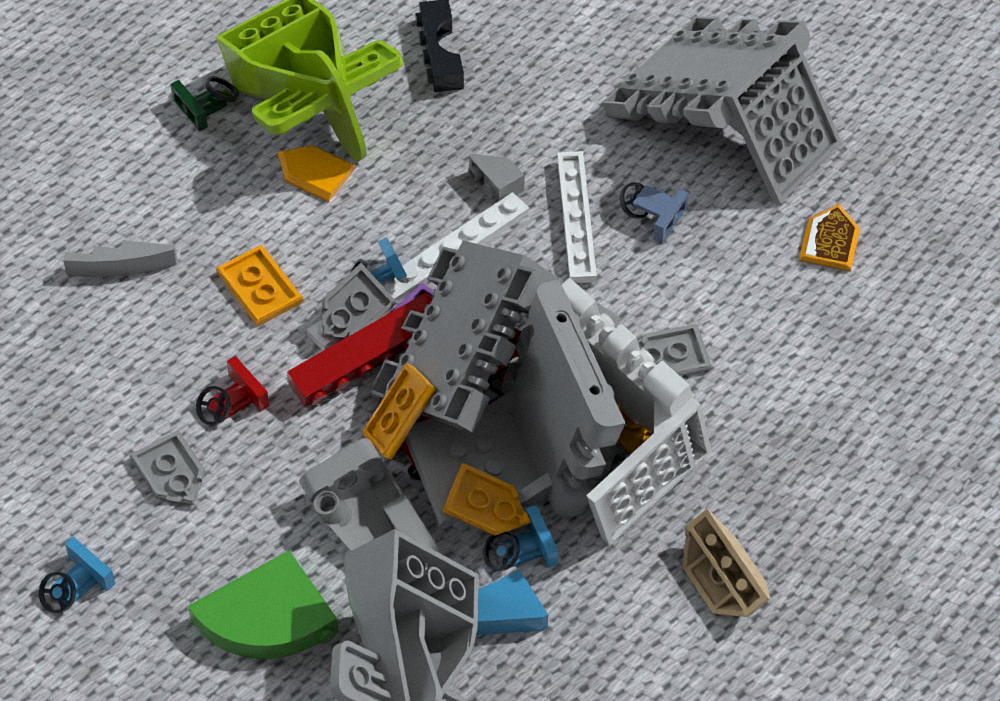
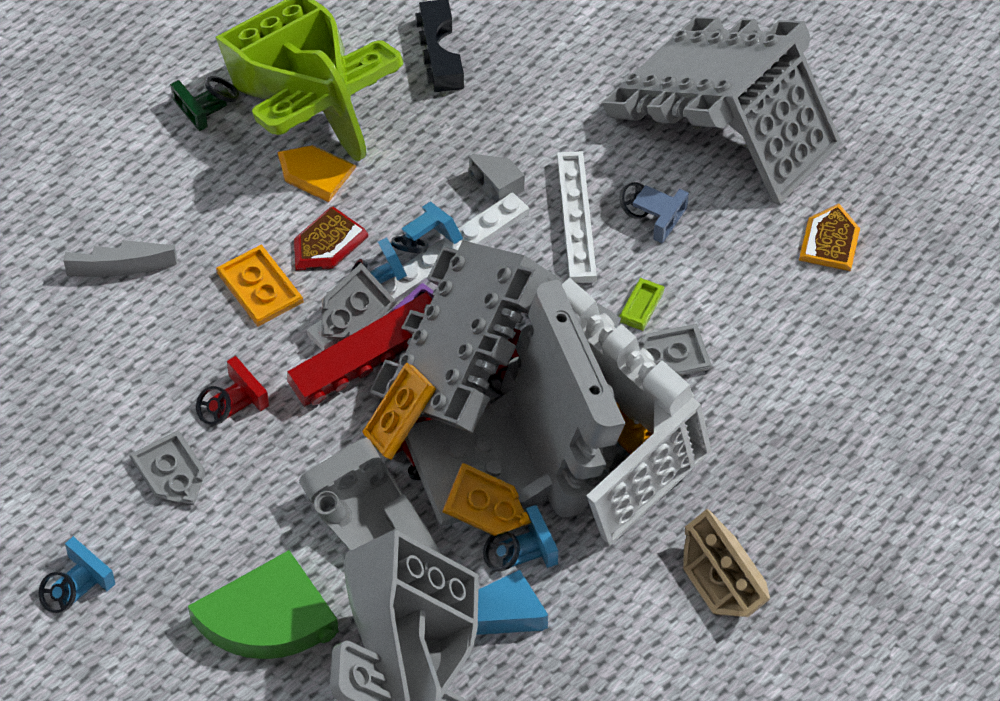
none -> tile [294,206,369,271]
none -> dark azure piece [391,201,463,253]
none -> lime tile [619,278,665,331]

